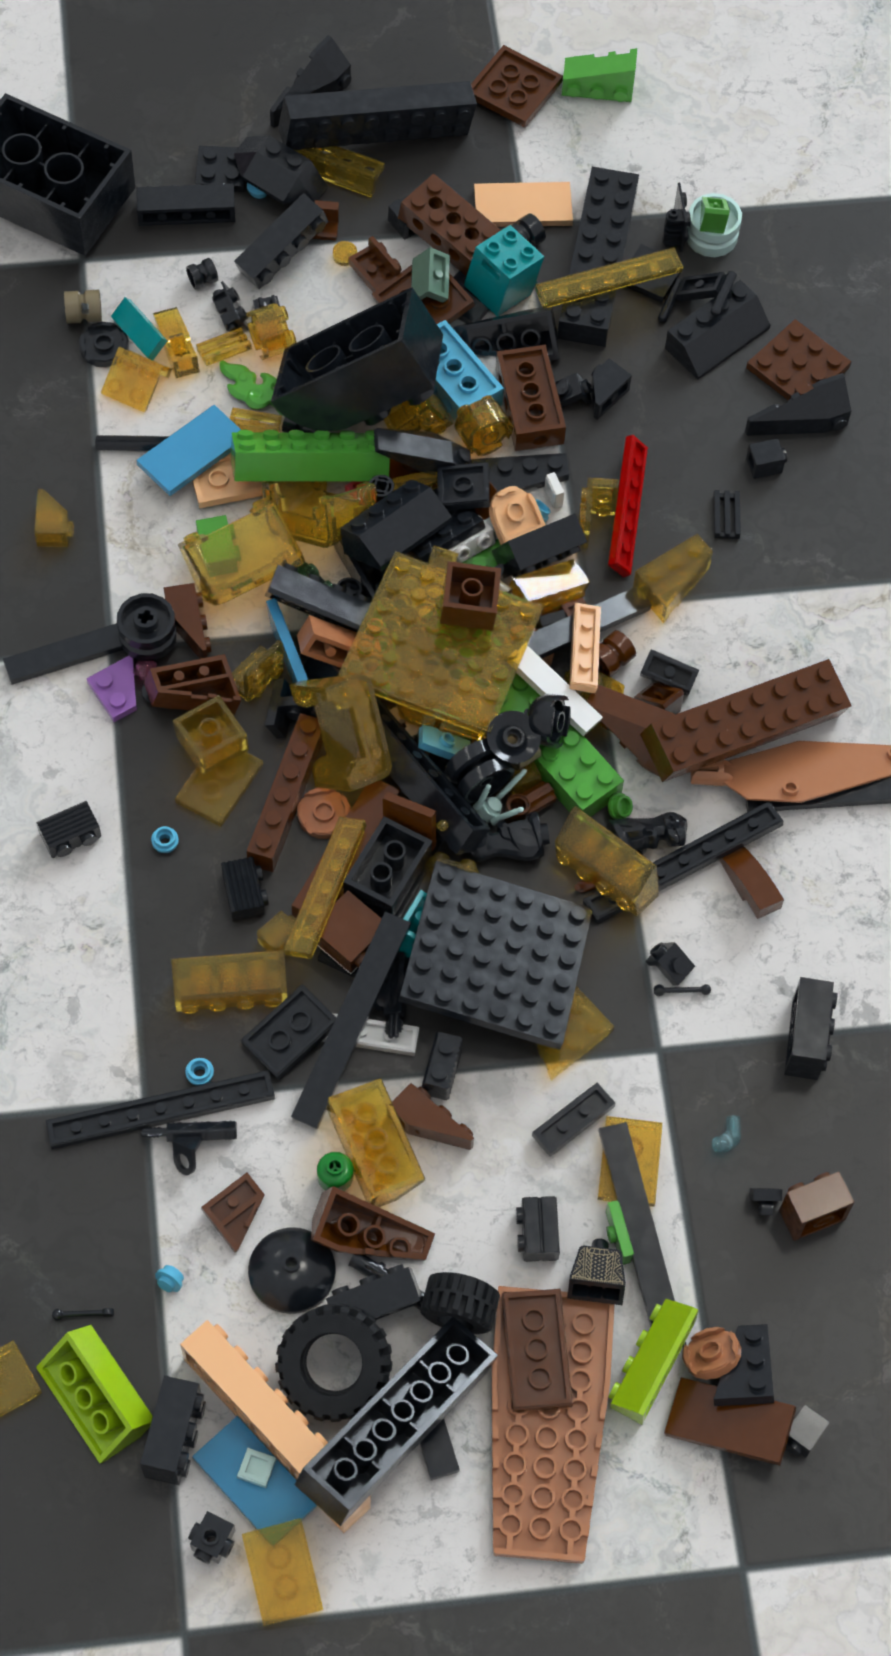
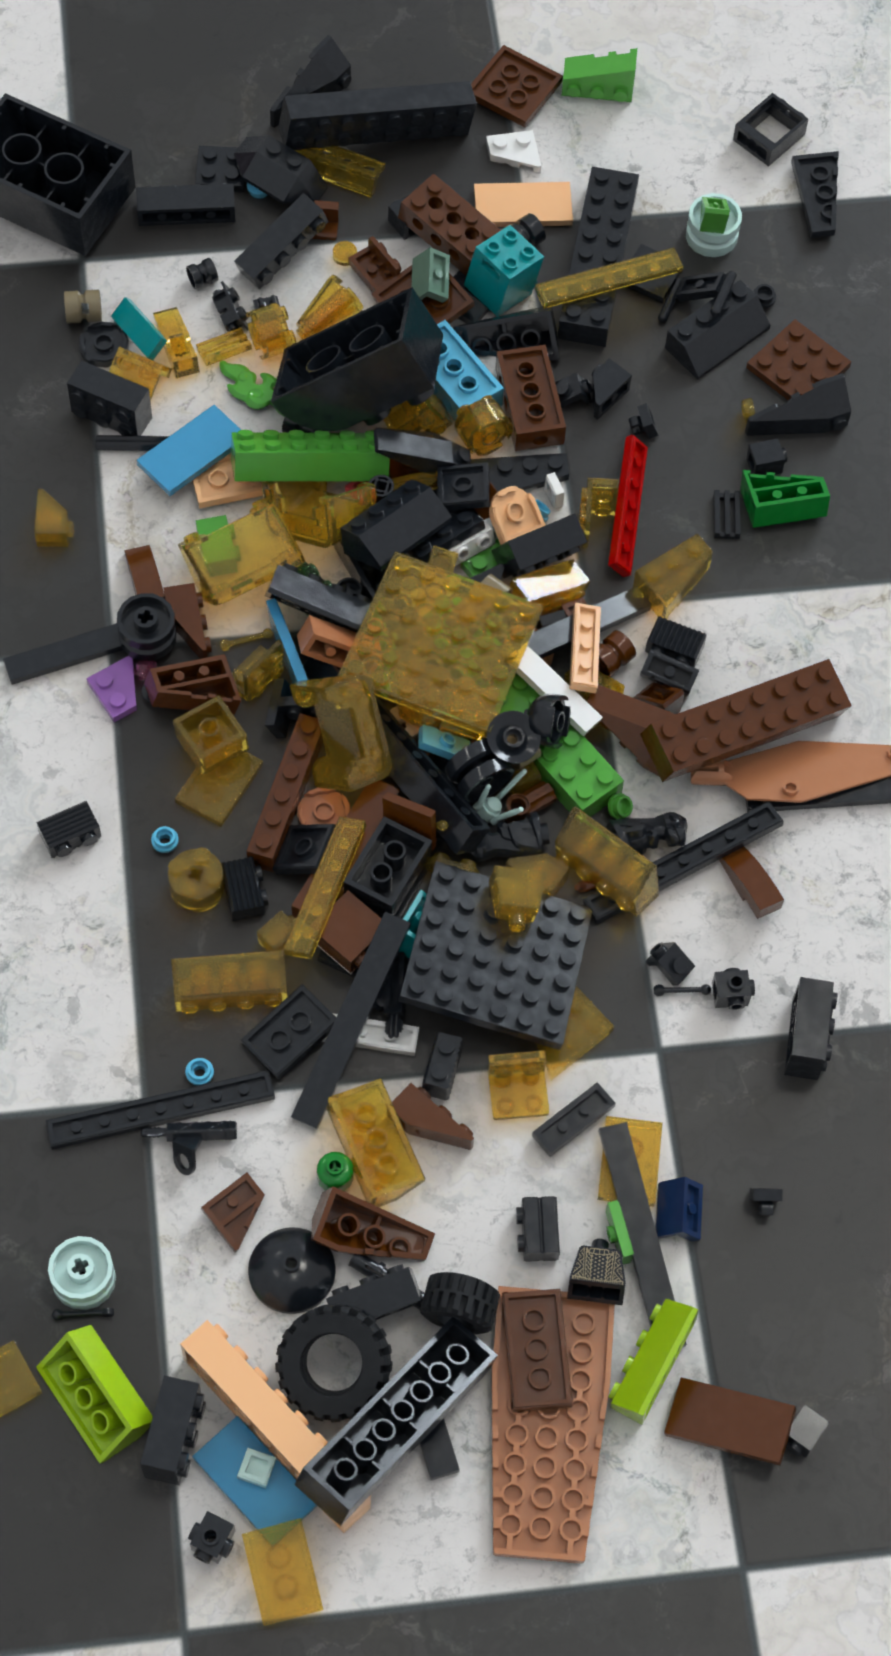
medium azure plate [155,1265,184,1292] -> none
clear yellow tile [230,407,282,432] -> none
reddish brown brick [440,561,501,631] -> none
black hinge [662,182,691,252] -> none
nougat tile [682,1327,742,1380] -> none
clear light blue arm [712,1115,741,1153] -> none
black wing [714,1324,774,1406] -> none
brick [779,1172,855,1241] -> none
none -> light aqua wheel [48,1236,116,1310]
none -> black brick [67,360,152,436]
none -> reddish brown slope [124,545,165,599]
none -> clear yellow brick [168,847,225,912]
none -> clear yellow hinge [220,628,273,651]
none -> black tile [272,824,339,875]
none -> clear yellow cone [296,275,364,340]
none -> white wing [486,130,542,173]
none -> clear yellow bracket [487,1050,549,1120]
none -> clear yellow torso [489,865,546,932]
none -> clear yellow slope [505,853,570,897]
none -> black tile [628,403,659,439]
none -> black brick [645,616,707,668]
none -> dark blue panel [656,1177,703,1242]
none -> black brick [712,968,755,1010]
none -> black window [733,93,808,167]
none -> green wedge [740,470,830,528]
none -> clear yellow tile [741,398,755,424]
none -> black plate [753,284,776,308]
none -> black wing [791,151,839,238]

